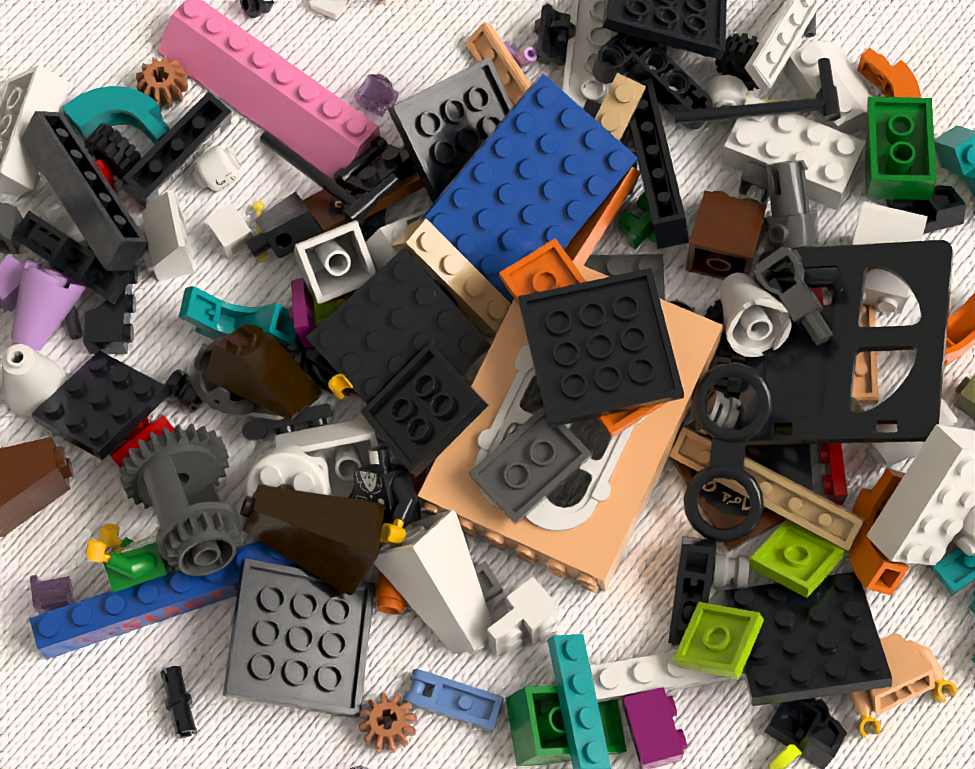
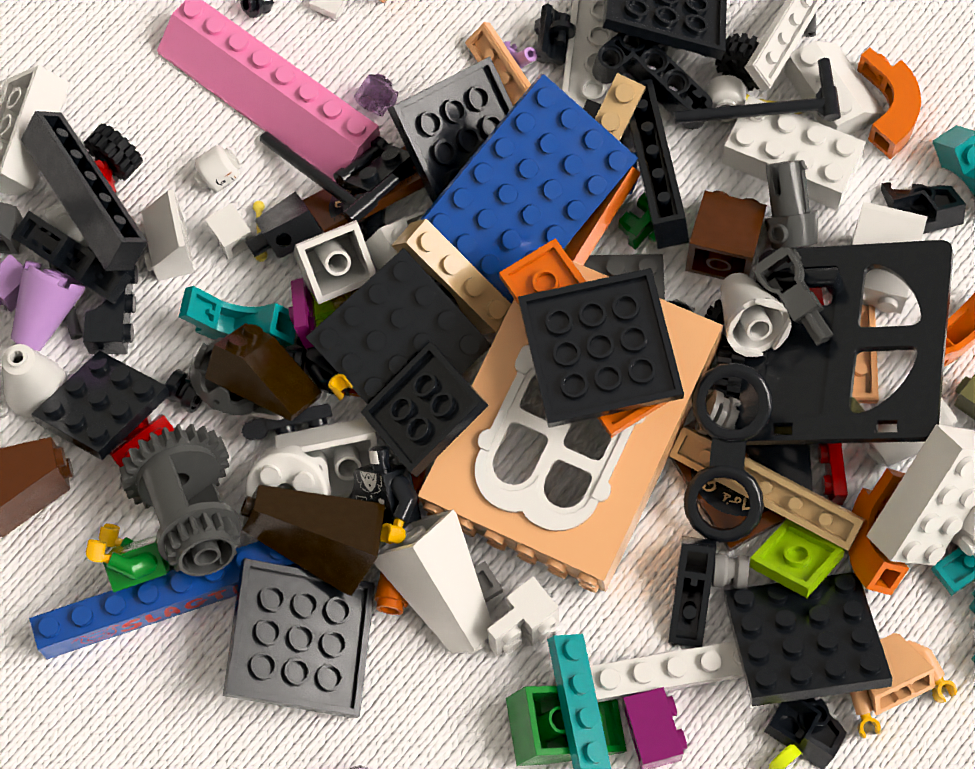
clear purple panel [30,574,74,615] -> none
teal arch [62,86,170,145] -> none
black brick [122,91,232,209] -> none
nougat gear [136,55,189,108] -> none
black pin [160,666,198,739] -> none
nougat gear [358,693,418,753] -> none
medium blue plate [402,669,504,732] -> none
dark grey plate [469,407,592,525] -> none
lime plate [673,602,764,679] -> none
dark grey piece [739,161,770,205] -> none
green slope [865,97,937,200] -> none

